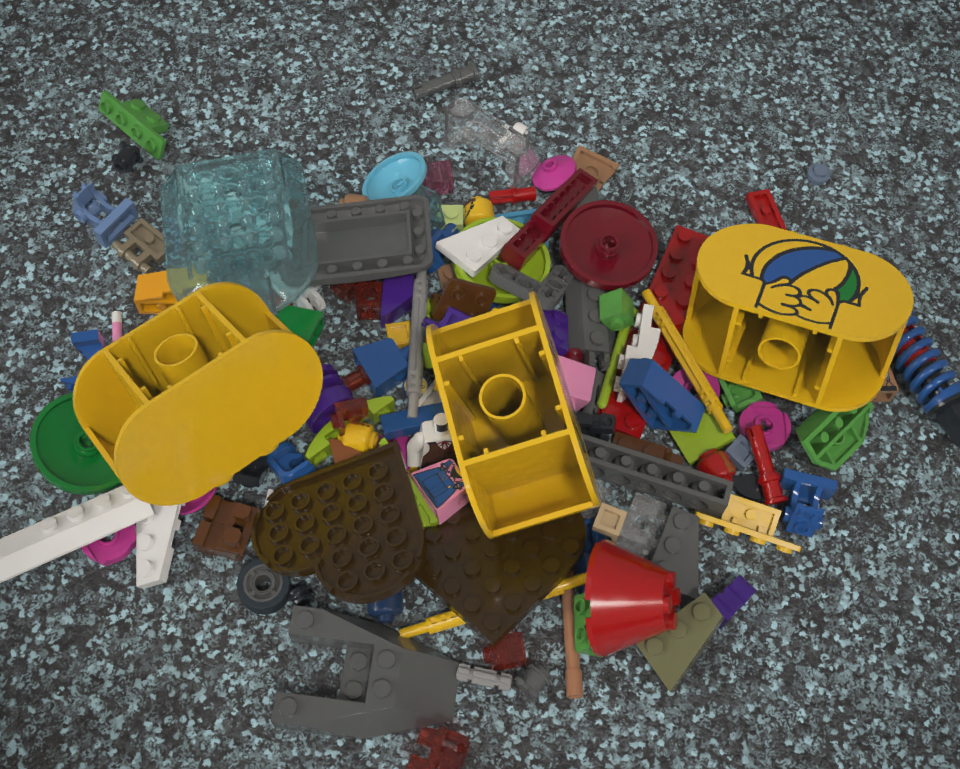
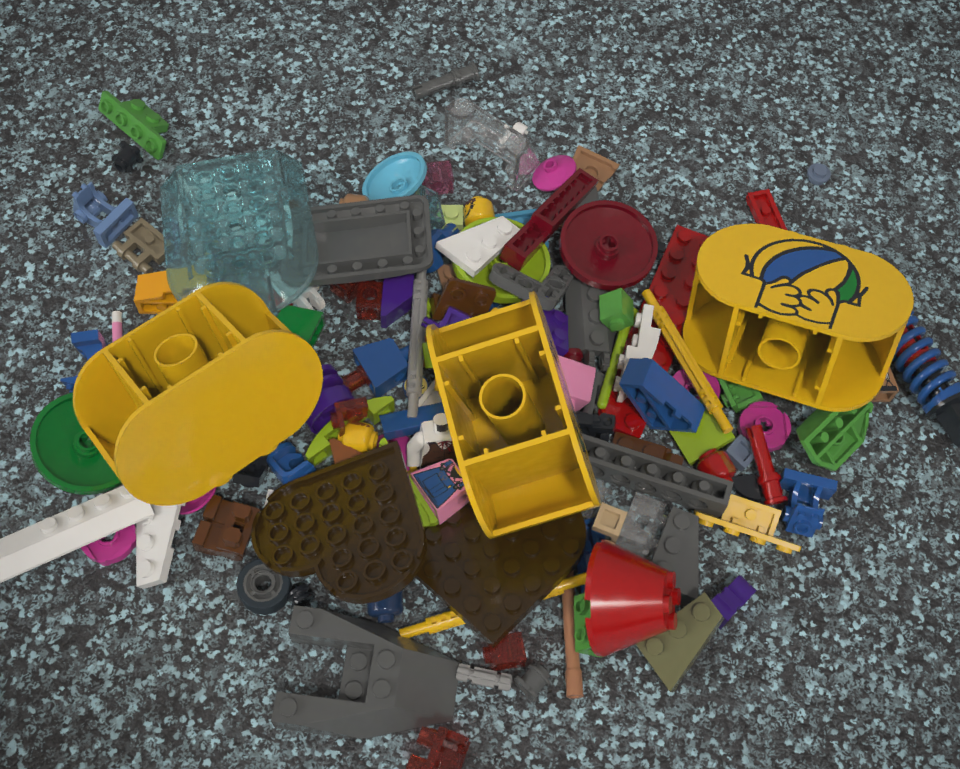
yellow tile [385,321,411,348] -> none
red axle [489,186,536,205] -> none

